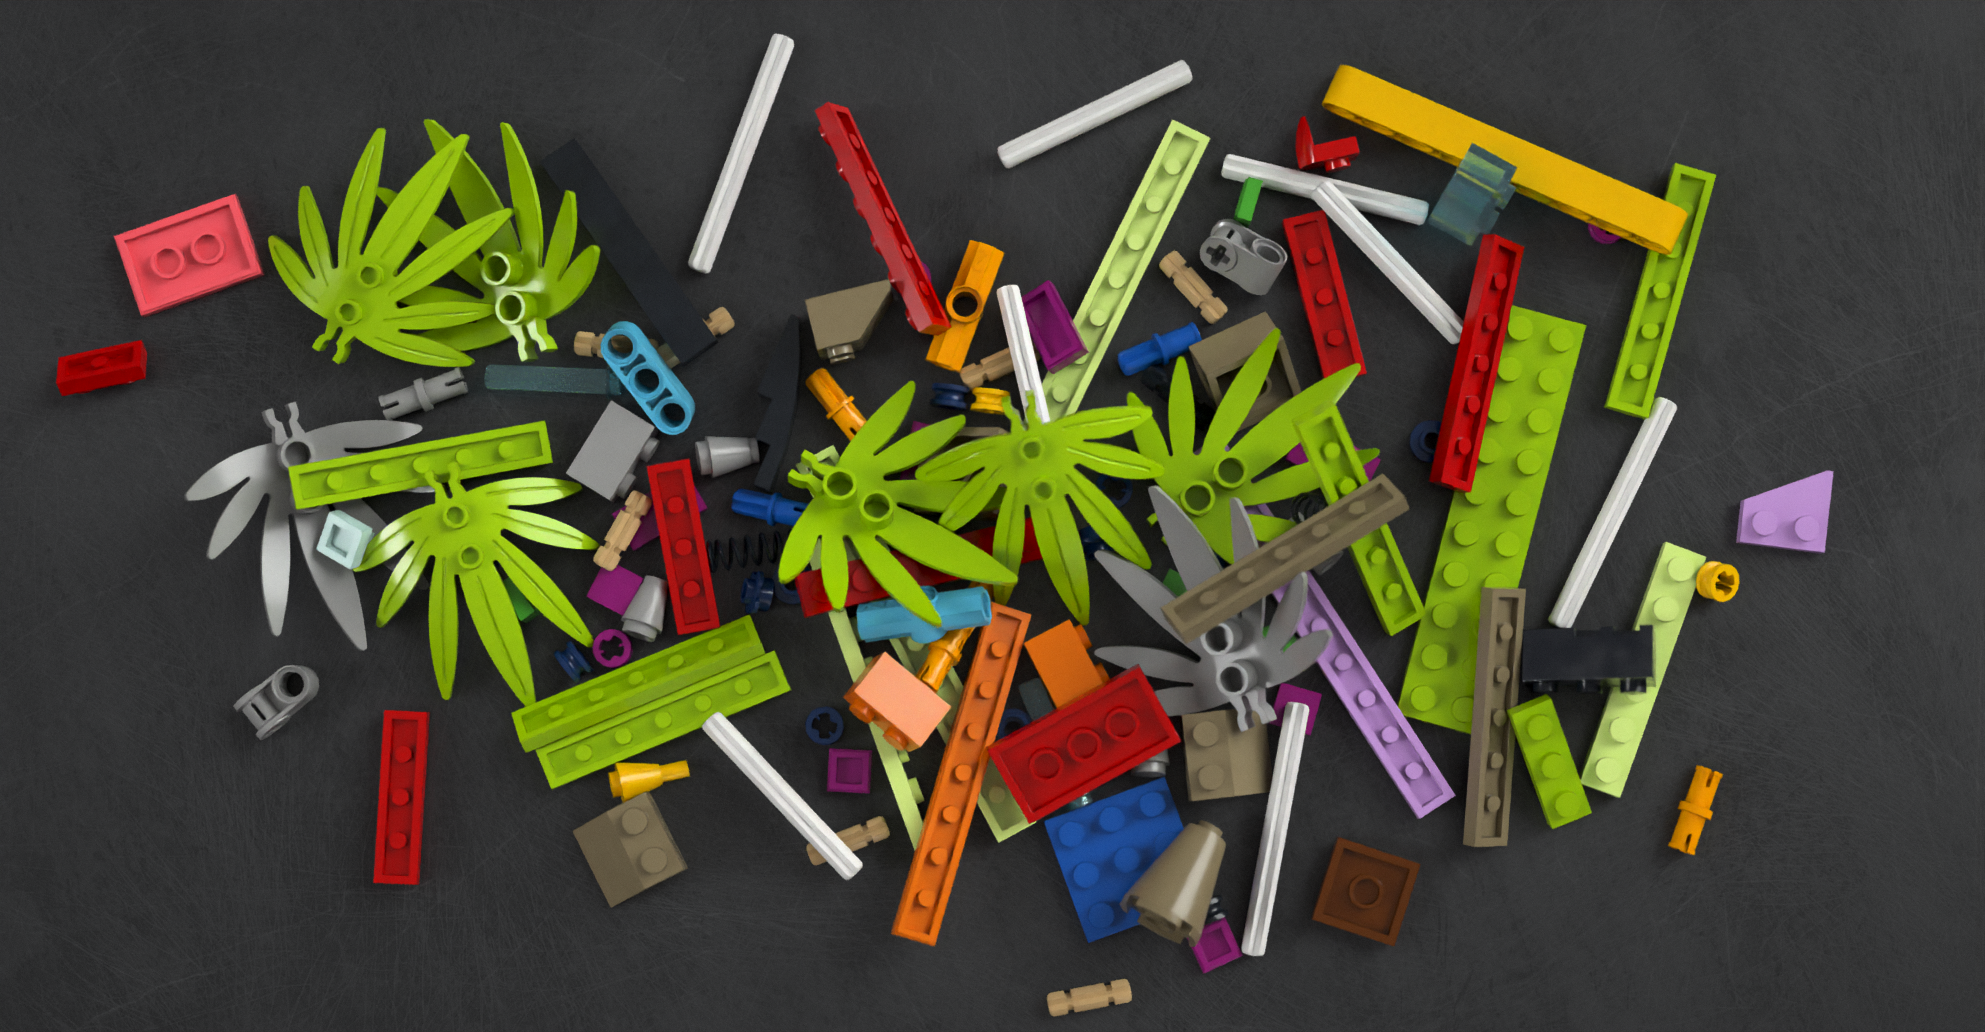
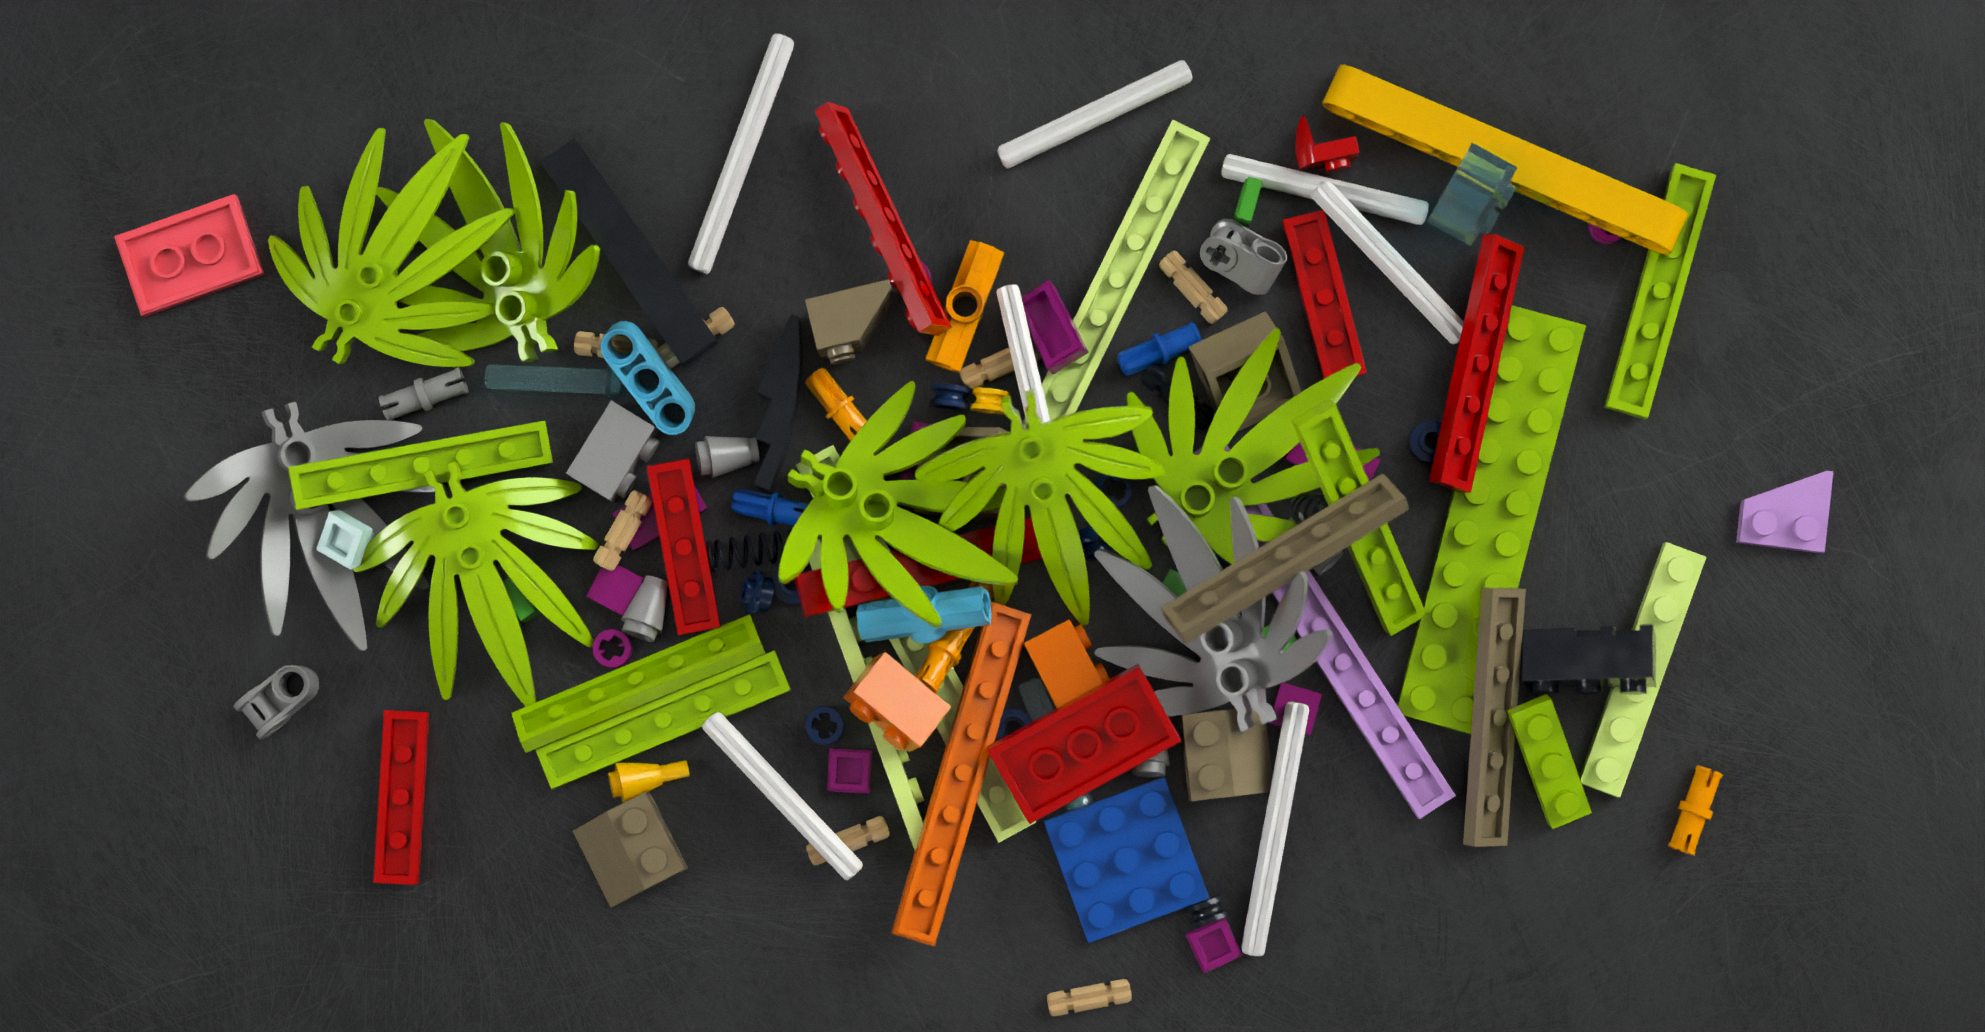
red plate [56,340,147,396] -> none
dark blue bush [553,640,594,683] -> none
dark tan cone [1120,820,1226,947] -> none
reddish brown plate [1311,837,1421,947] -> none
white axle [1548,397,1677,628] -> none
yellow bush [1696,561,1739,602] -> none

